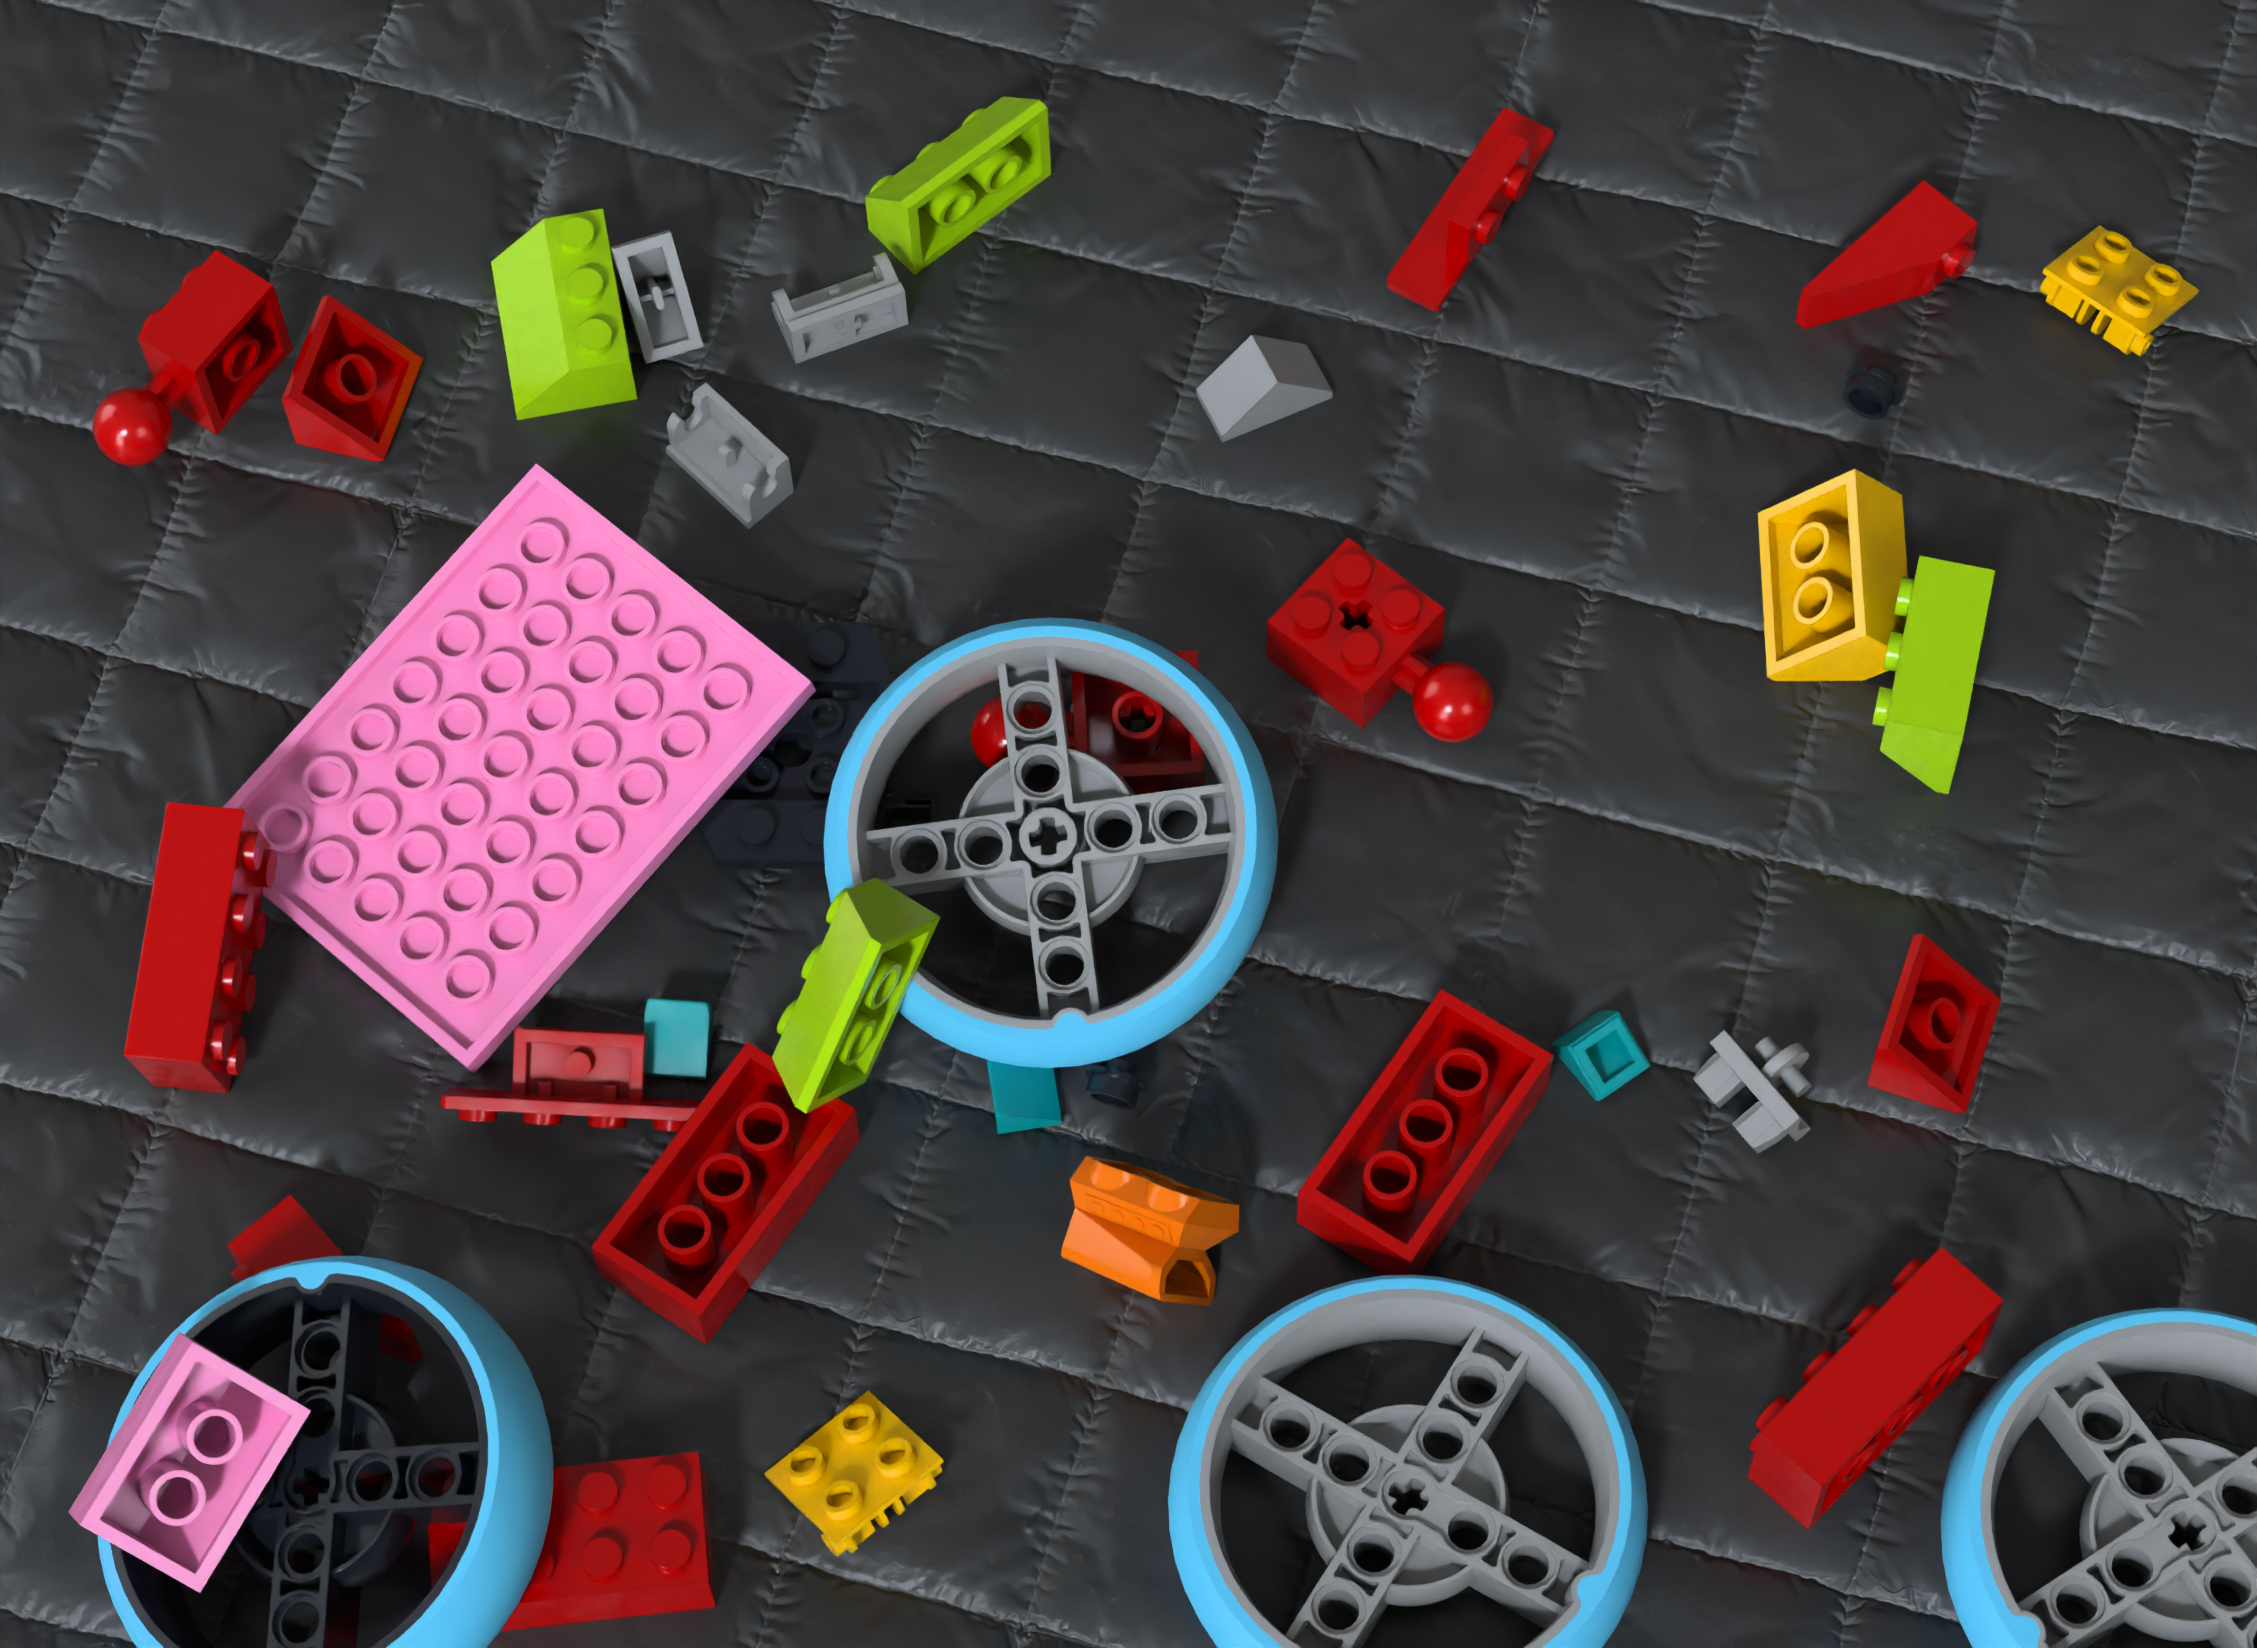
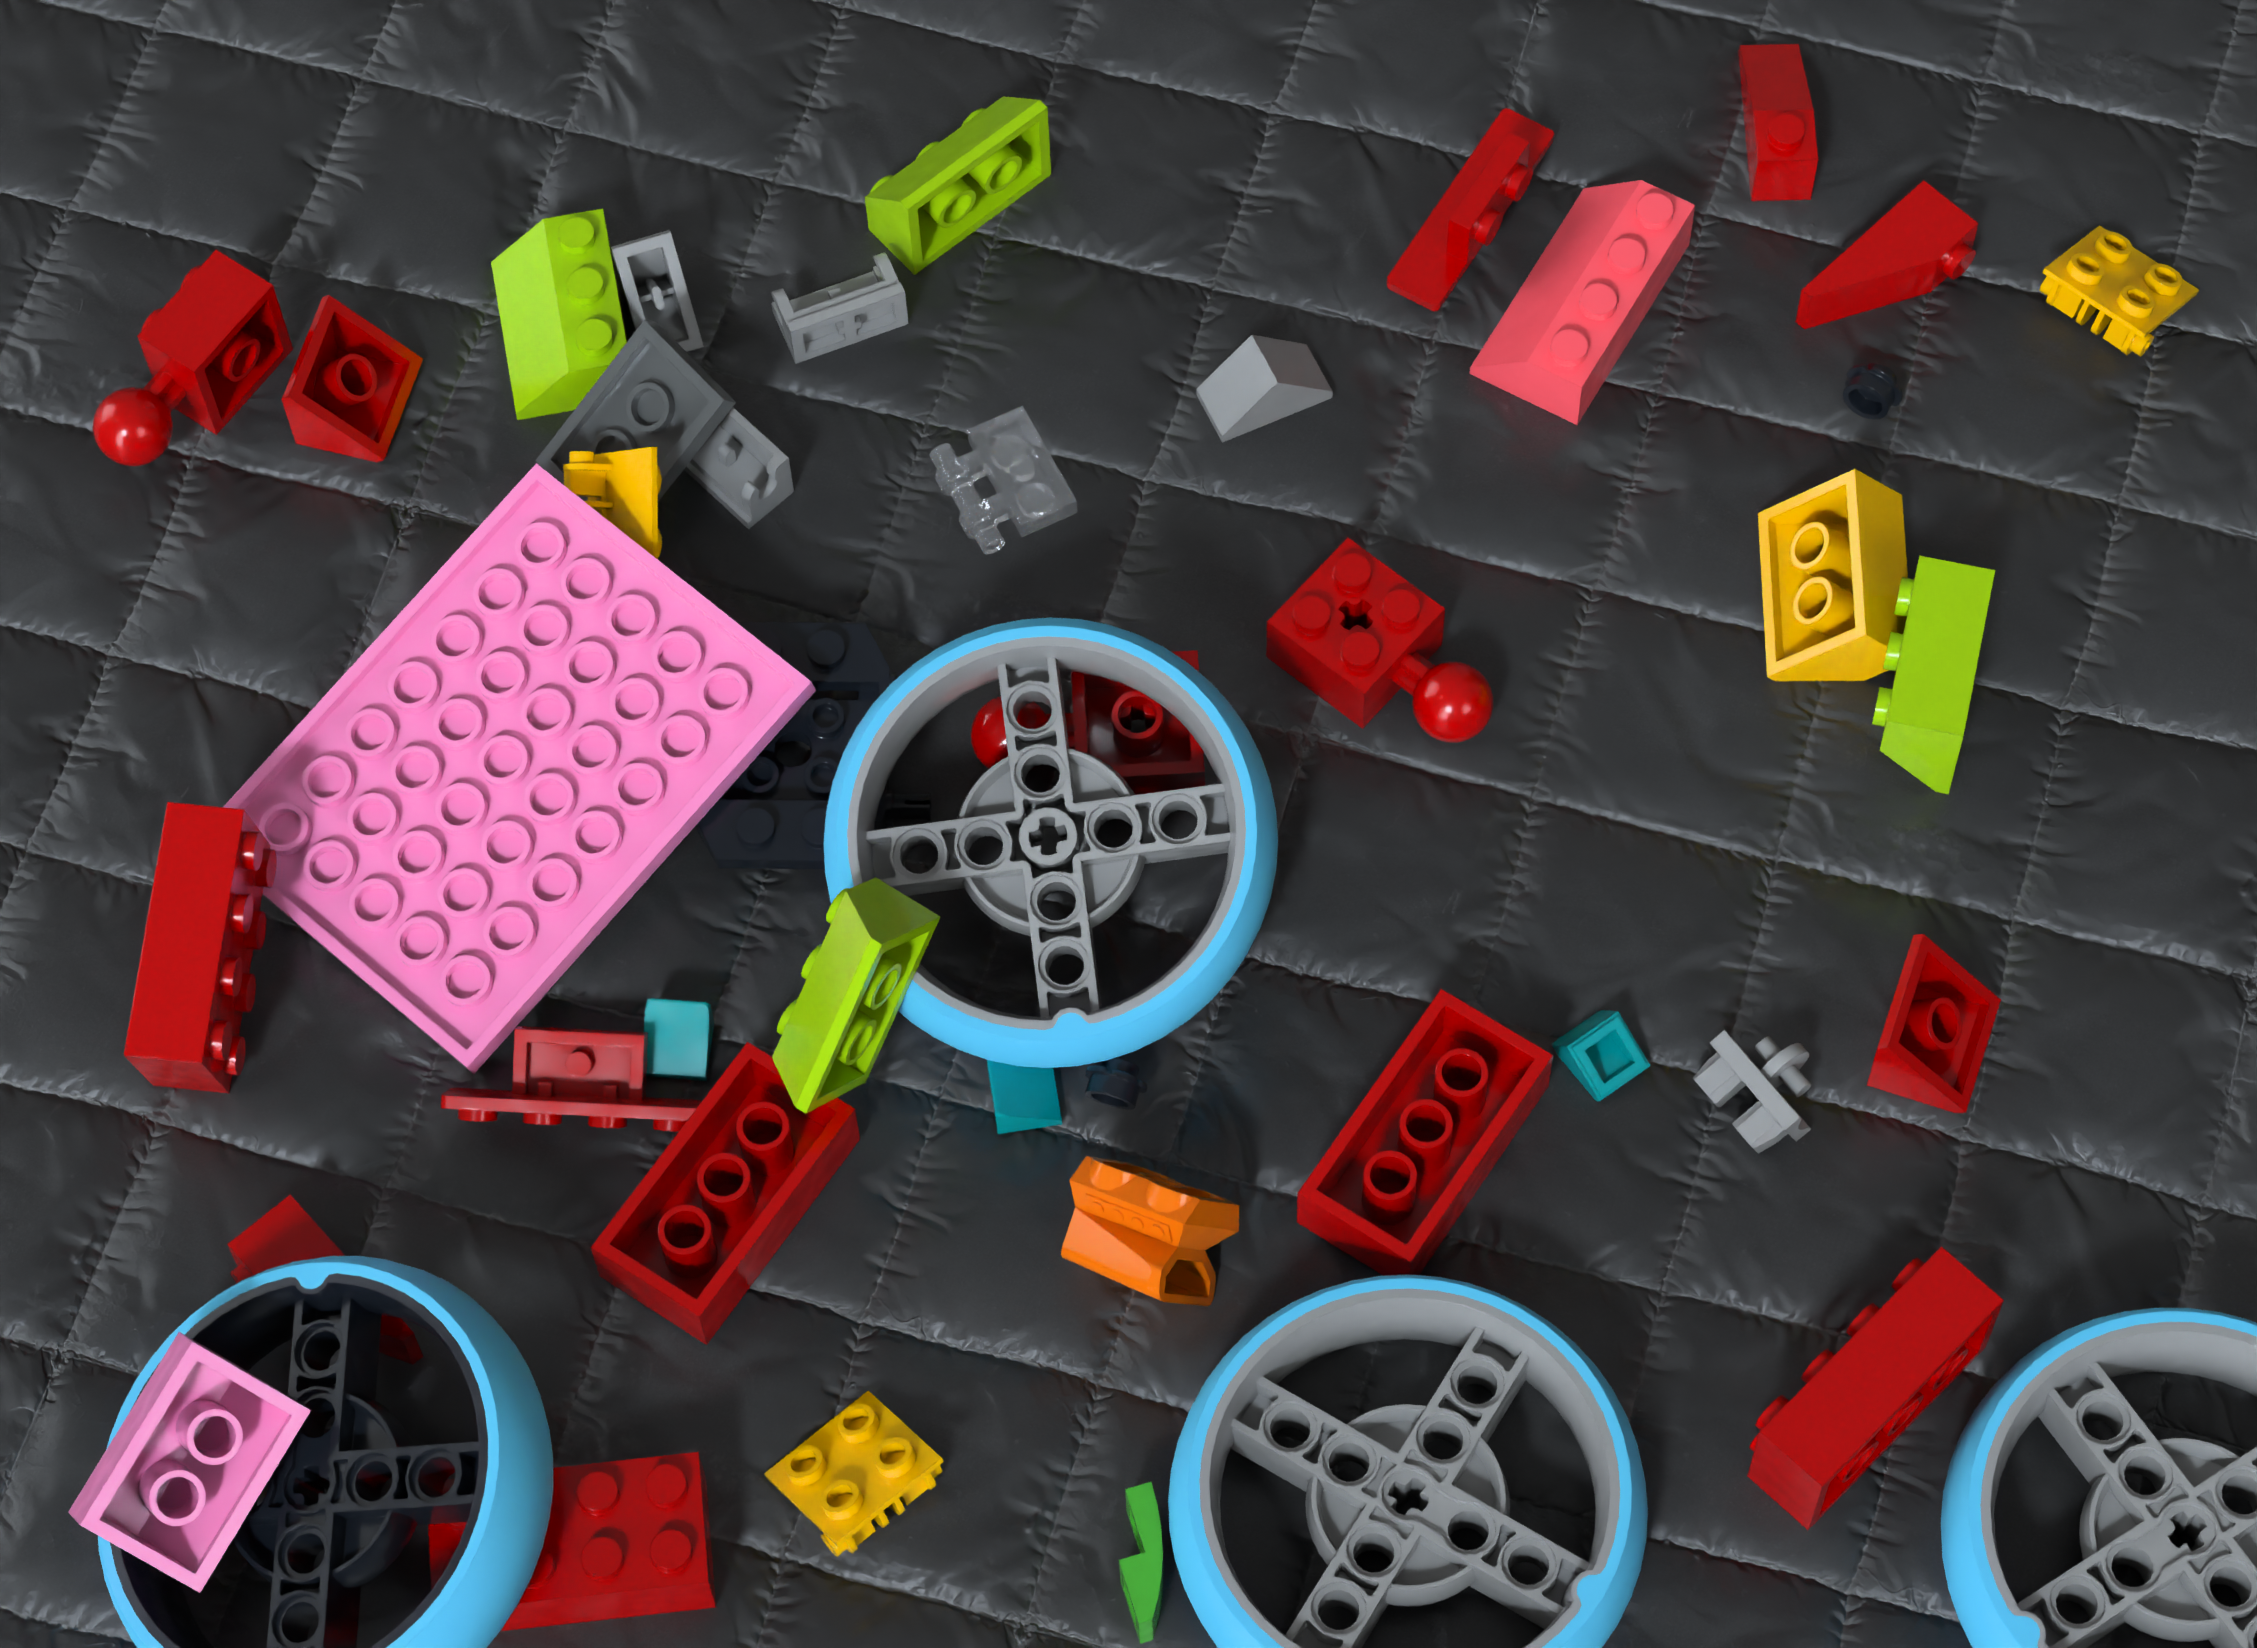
none -> dark grey plate [535,320,736,502]
none -> yellow hinge [563,447,662,559]
none -> clear plate [929,406,1077,554]
none -> bright green slope [1119,1482,1164,1644]
none -> coral slope [1470,180,1695,425]
none -> red slope [1738,44,1818,201]

